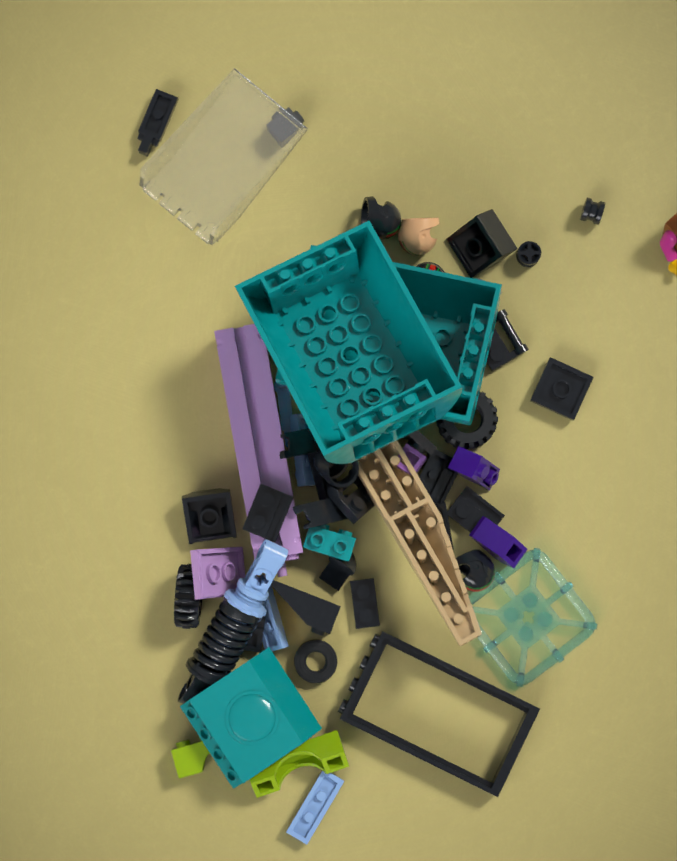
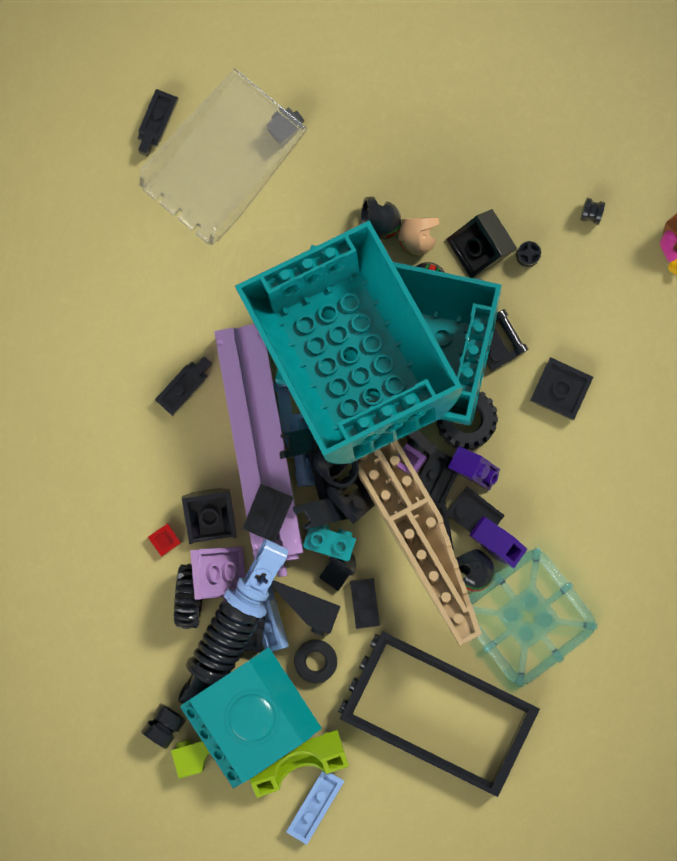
none -> black wheel [141,703,186,749]
none -> red tile [148,523,181,557]
none -> black hinge [155,356,212,416]

